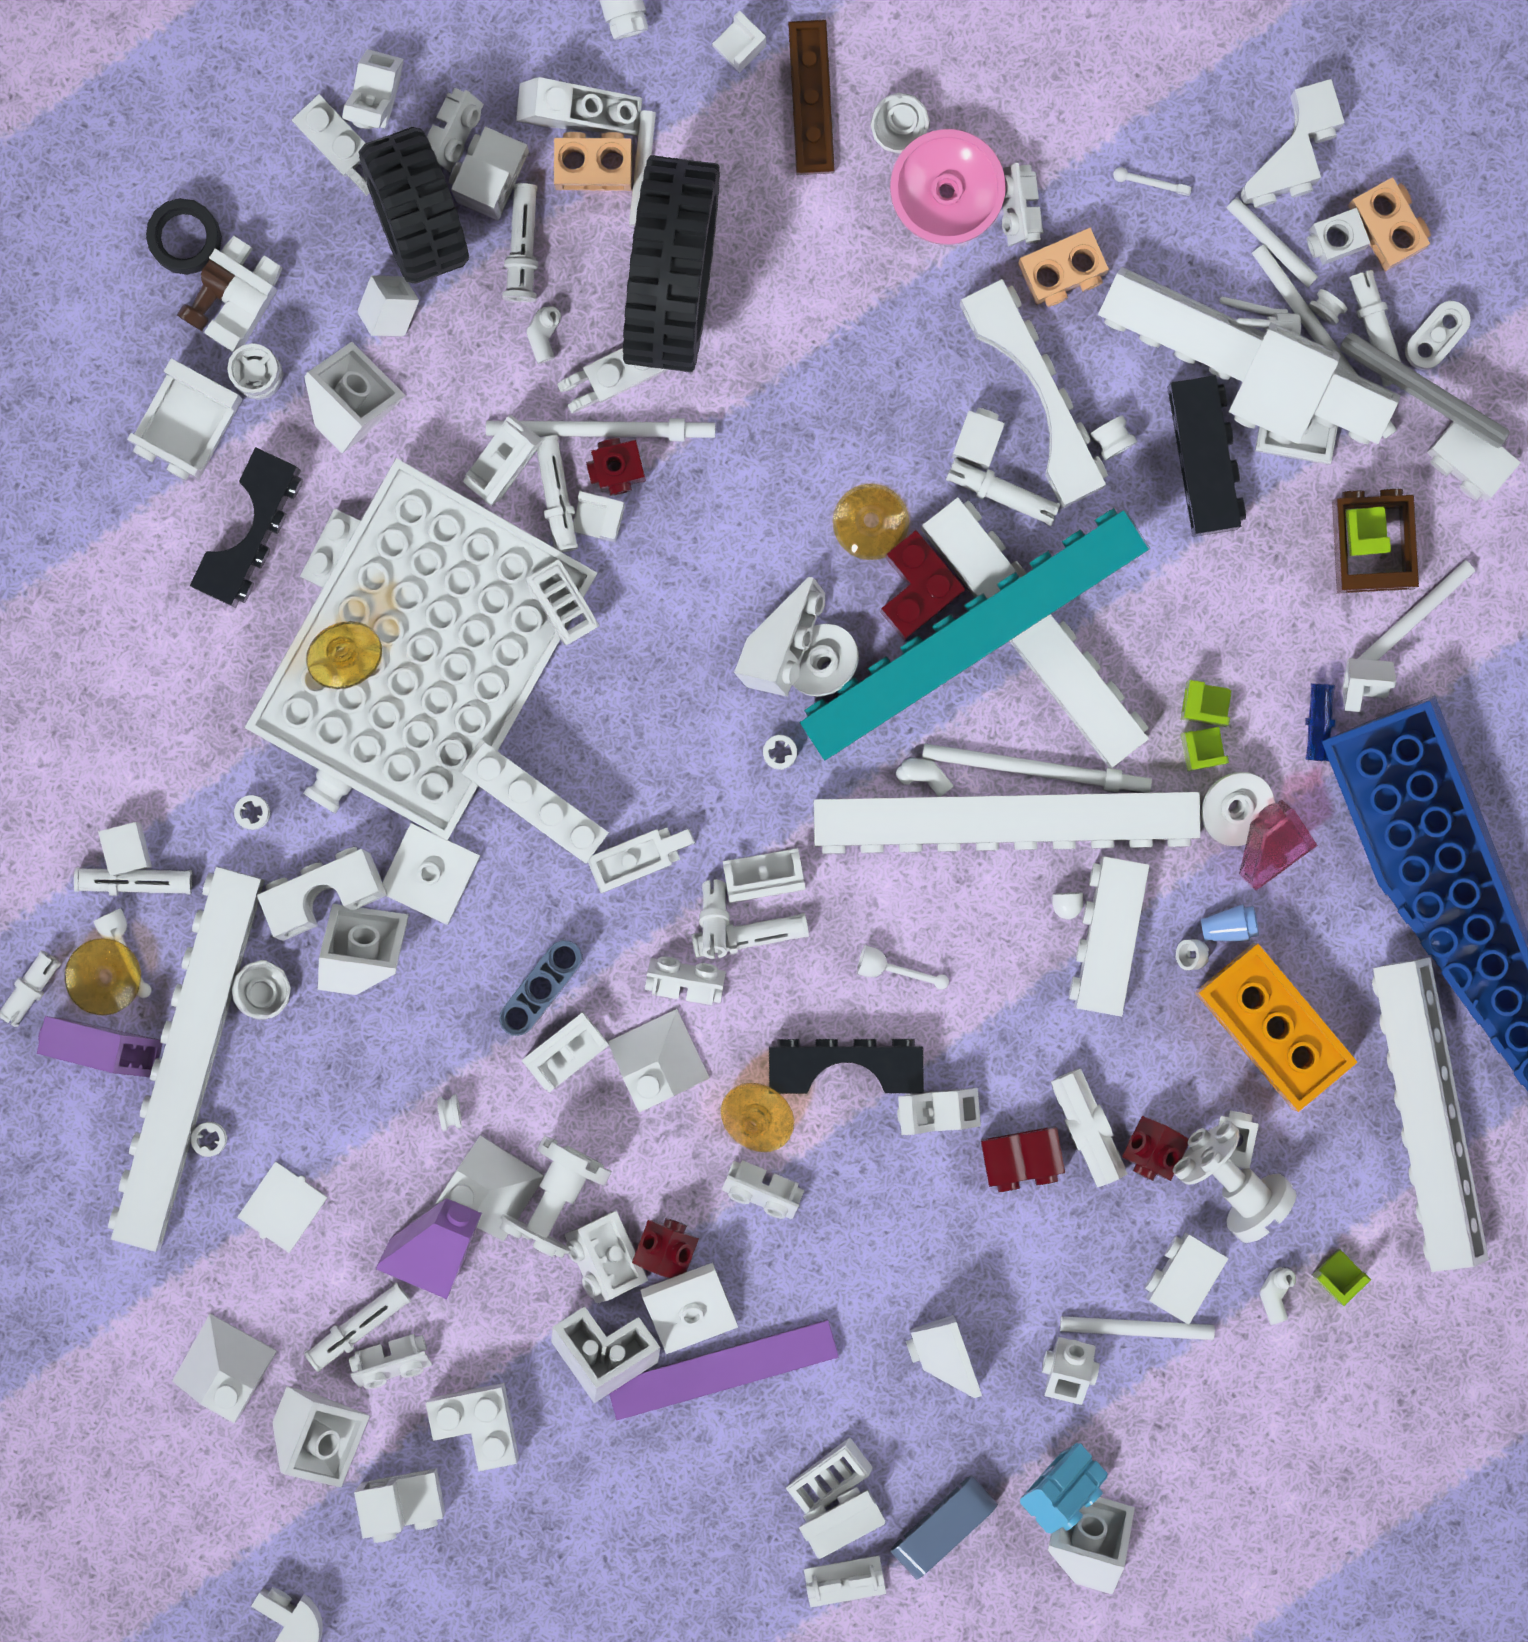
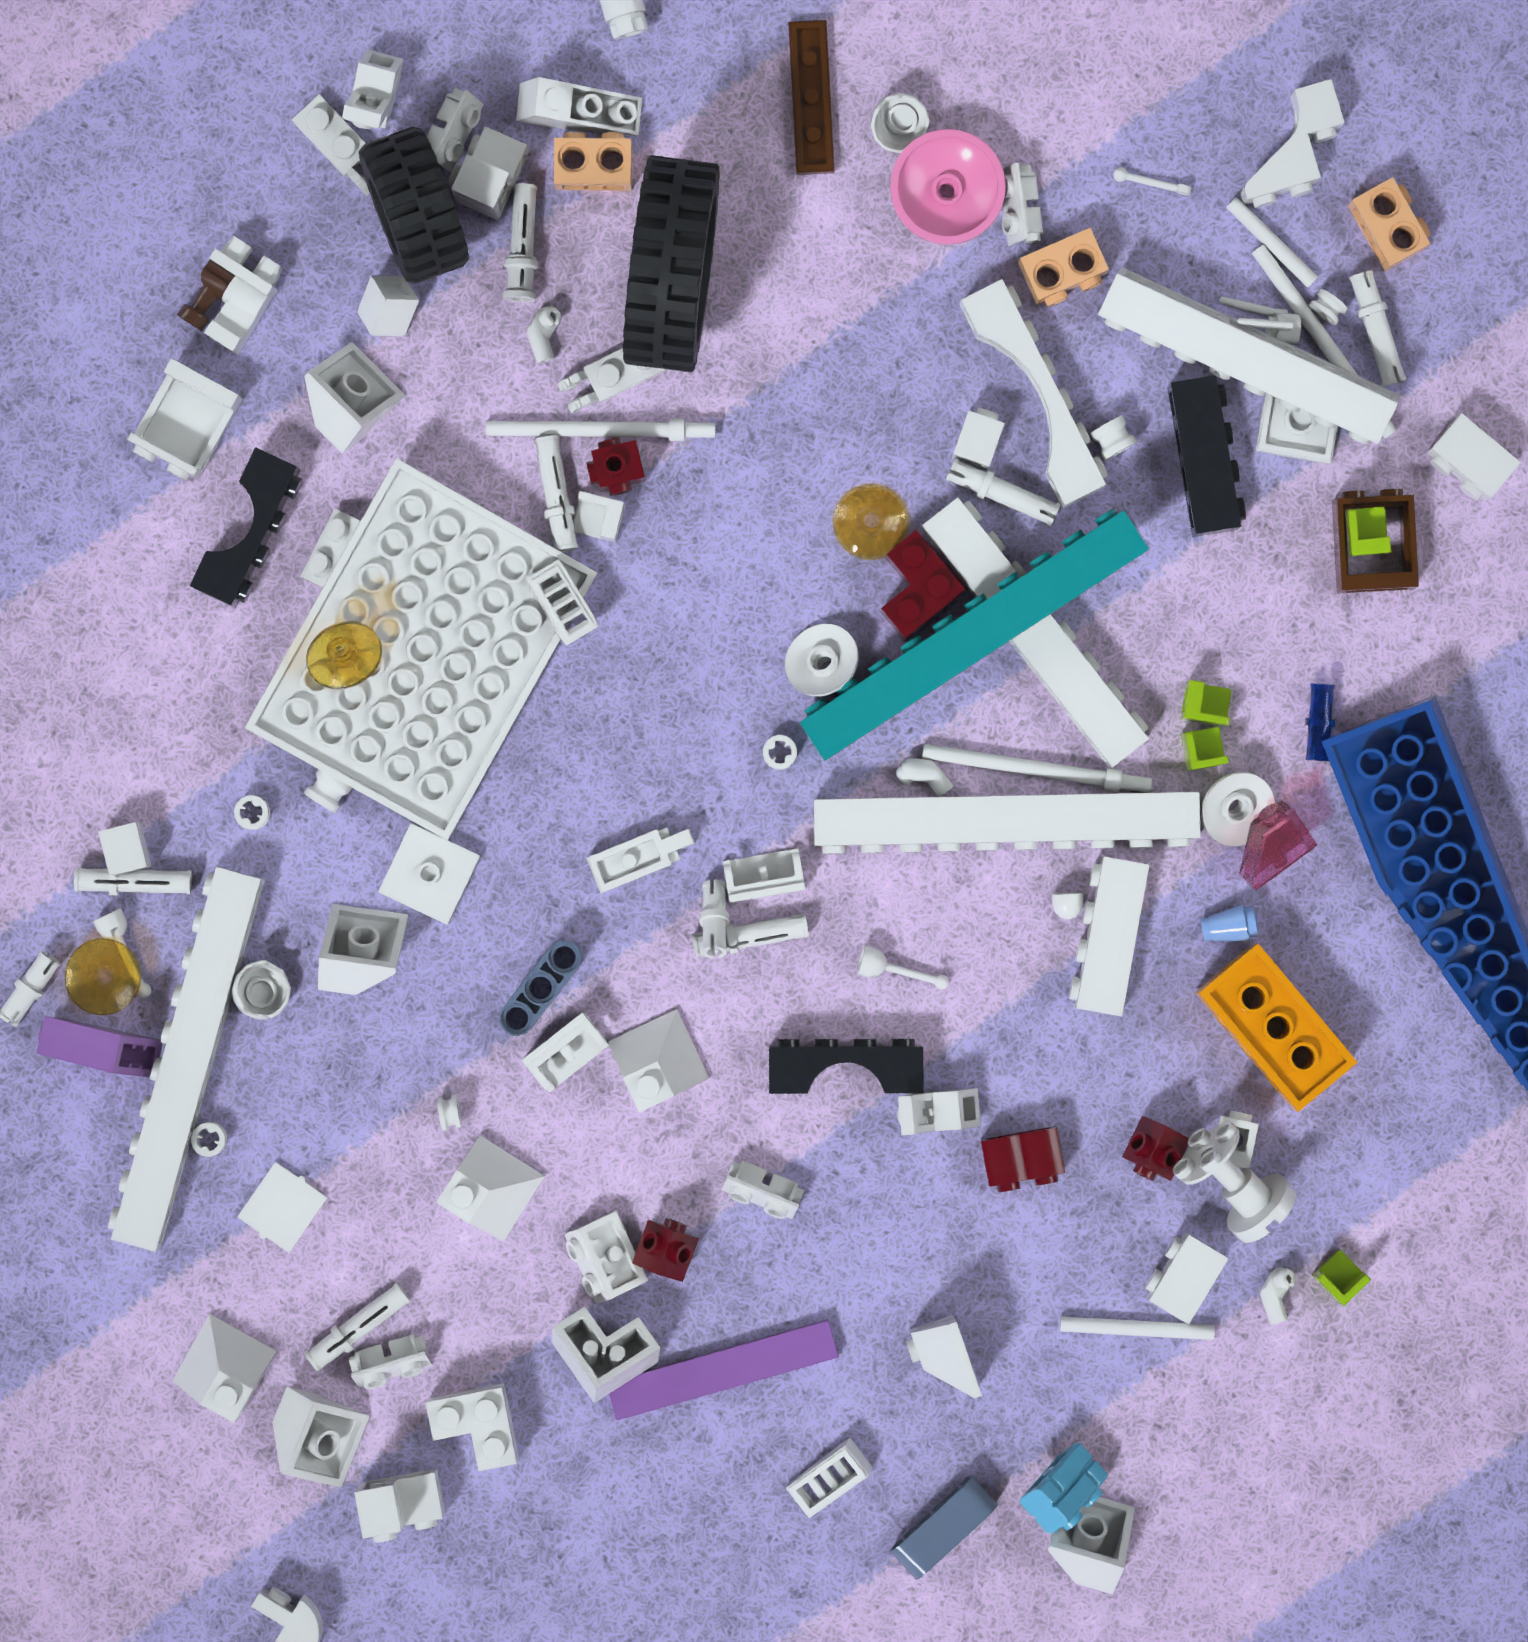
black tyre [146,198,222,275] -> none
white wheel [227,343,283,400] -> none
white arch [257,847,387,941] -> none
medium lavender slope [376,1198,482,1299] -> none
white brick [459,740,609,864] -> none
white hinge [463,415,544,506] -> none
white piece [500,1136,612,1258] -> none
white bar [629,110,656,226] -> none
white plate [640,1263,738,1354] -> none
white hinge [645,956,726,1006] -> none
white panel [712,11,766,73] -> none
clear yellow dish [721,1083,795,1152] -> none
white slope [734,577,826,697] -> none
white bracket [799,1487,885,1559] -> none
white hinge [804,1555,886,1608] -> none
white brick [1041,1337,1100,1405] -> none
white piece [1050,1068,1128,1187] -> none
white hinge [1176,939,1209,970] -> none
white panel [1229,322,1341,445] -> none
white brick [1306,208,1370,265] -> none
light grey axle [1340,333,1510,448] -> none
white panel [1342,658,1396,712] -> none
white bar [1357,560,1475,660] -> none
white brick [1372,957,1489,1272] -> none
white plate [1405,301,1471,370] -> none

